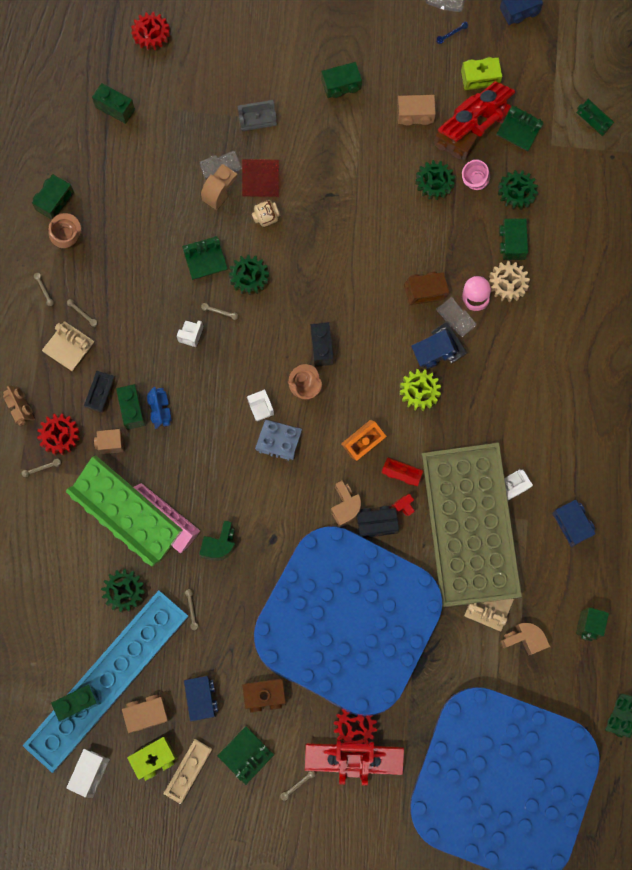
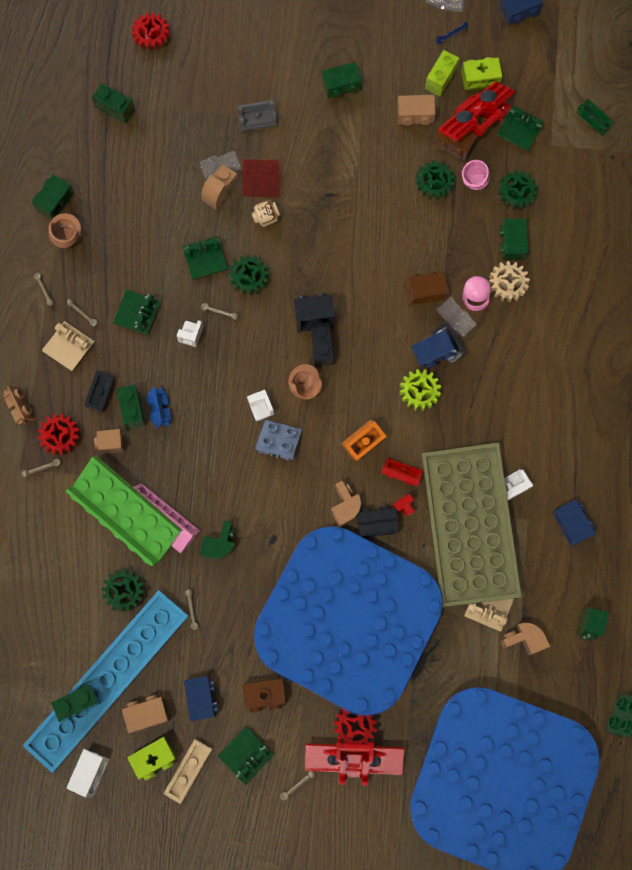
none -> dark green hinge [112,290,161,335]
none -> black brick [294,293,335,333]
none -> lime brick [425,50,459,97]

